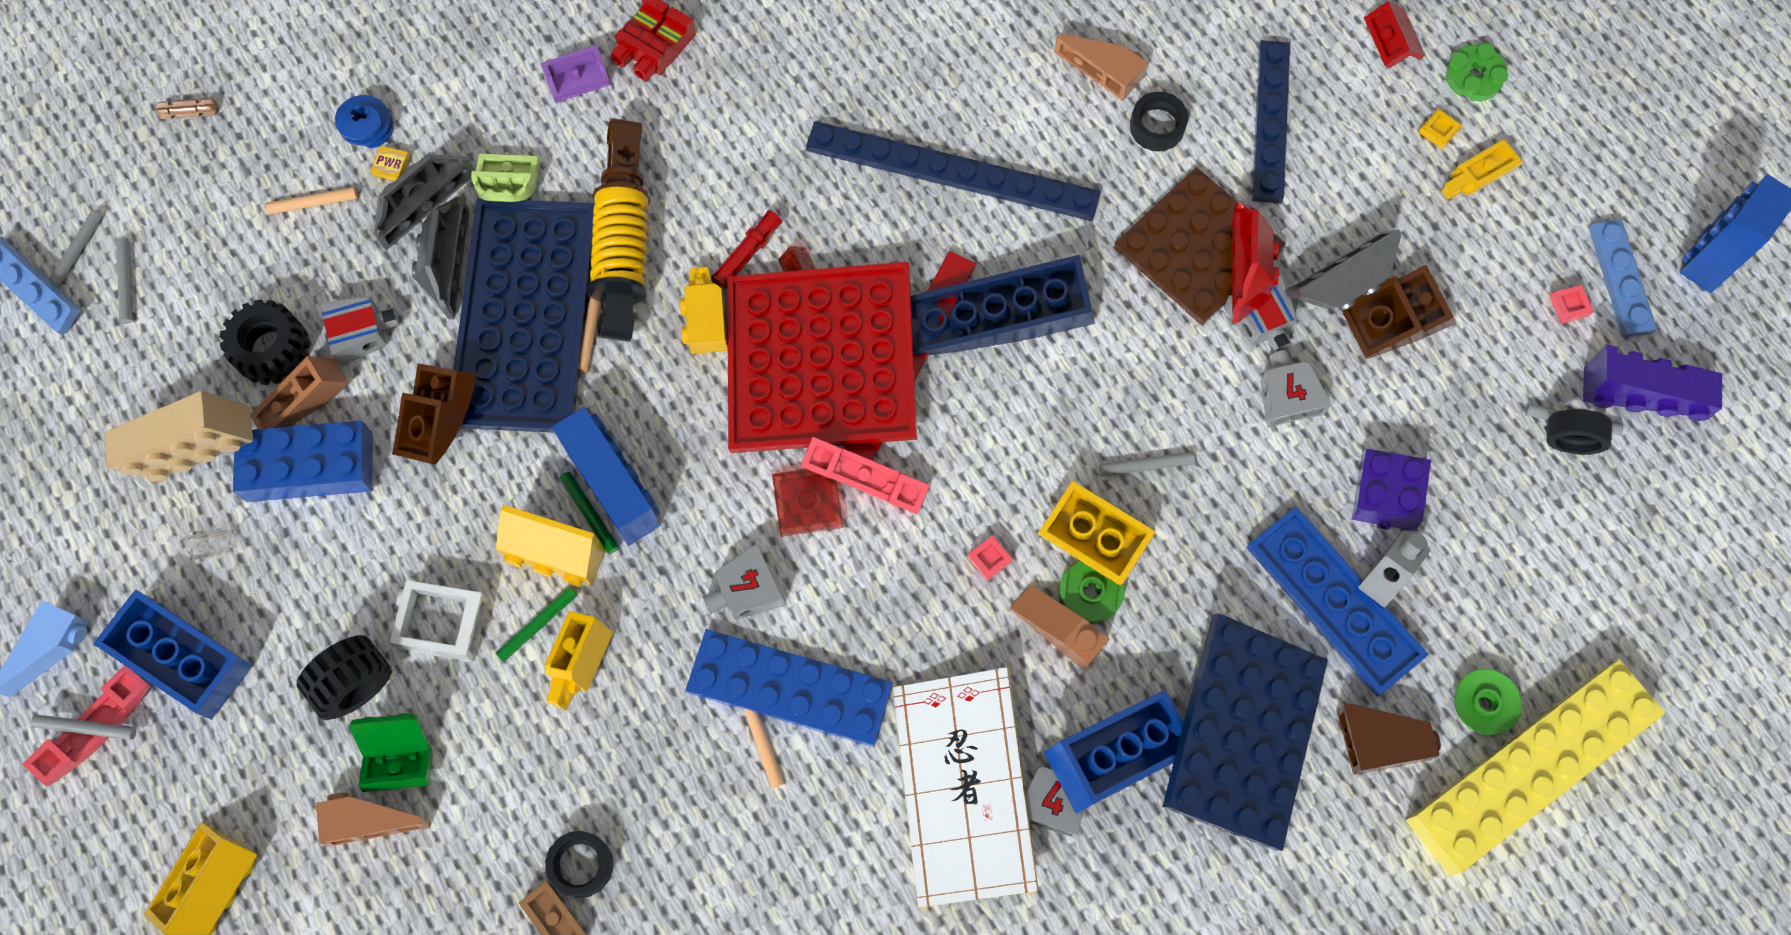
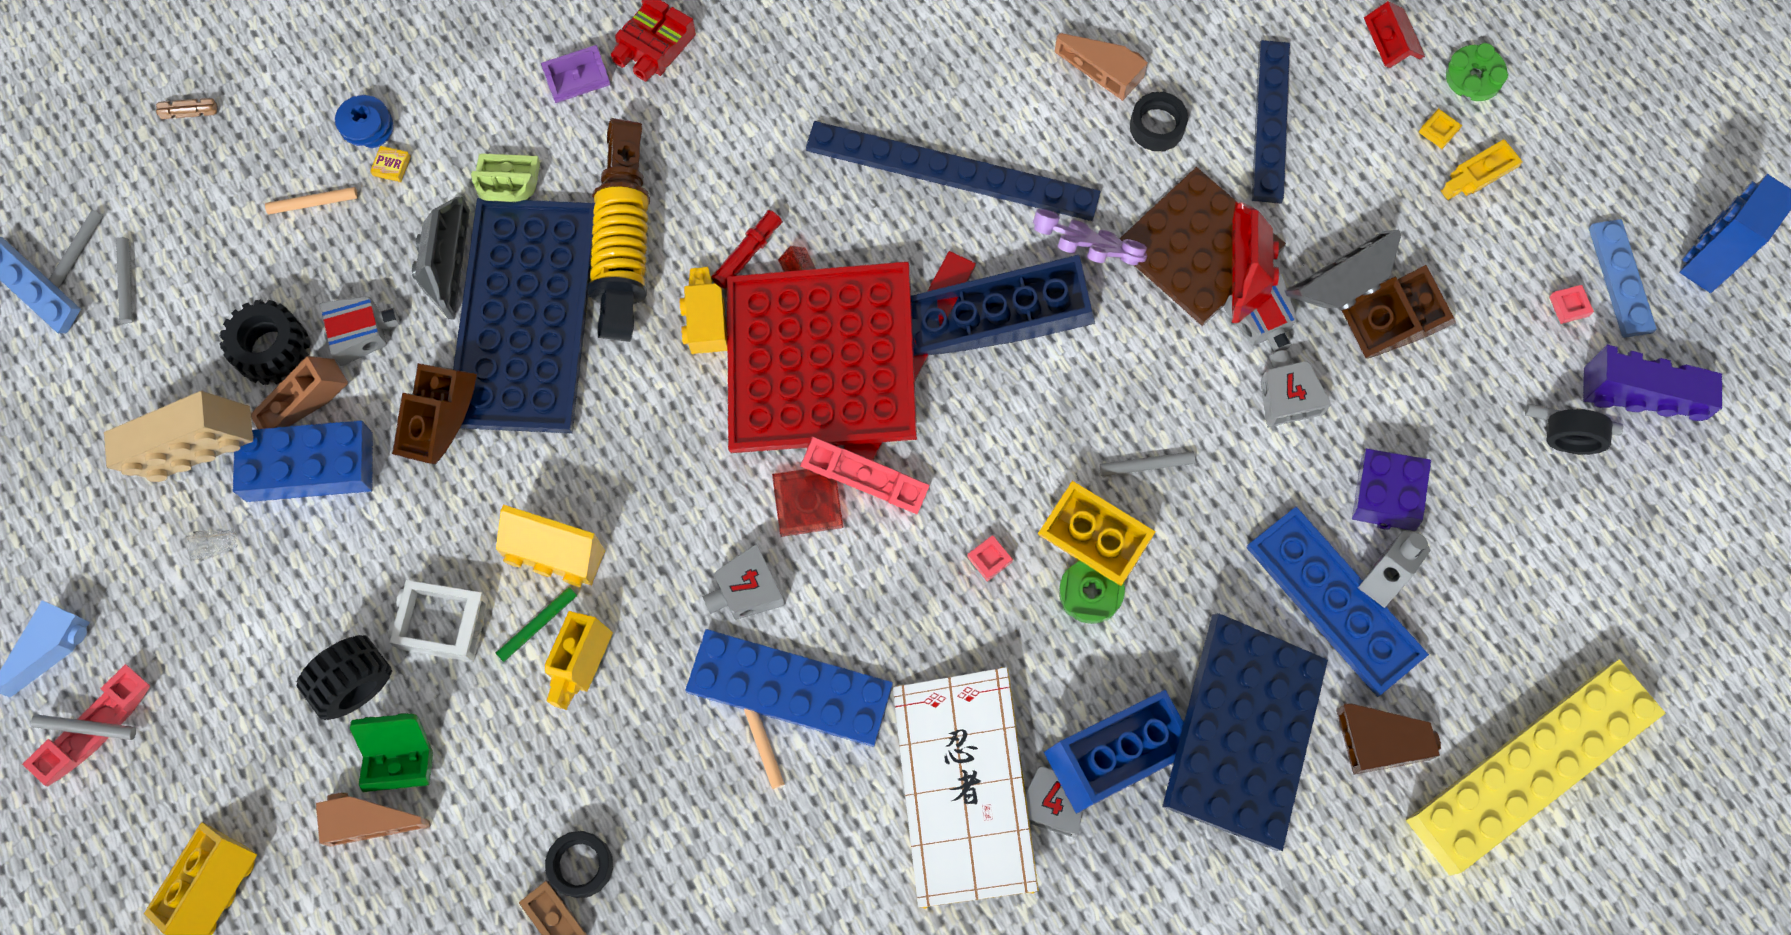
blue brick [93,589,253,720] -> none
flat silver wedge [374,154,475,251] -> none
blue brick [551,407,661,547] -> none
green bar [559,472,619,555] -> none
light nougat bar [579,297,600,373] -> none
nougat slope [1010,584,1109,671] -> none
bright green dish [1454,669,1522,735] -> none
none -> lavender plant [1033,209,1147,265]

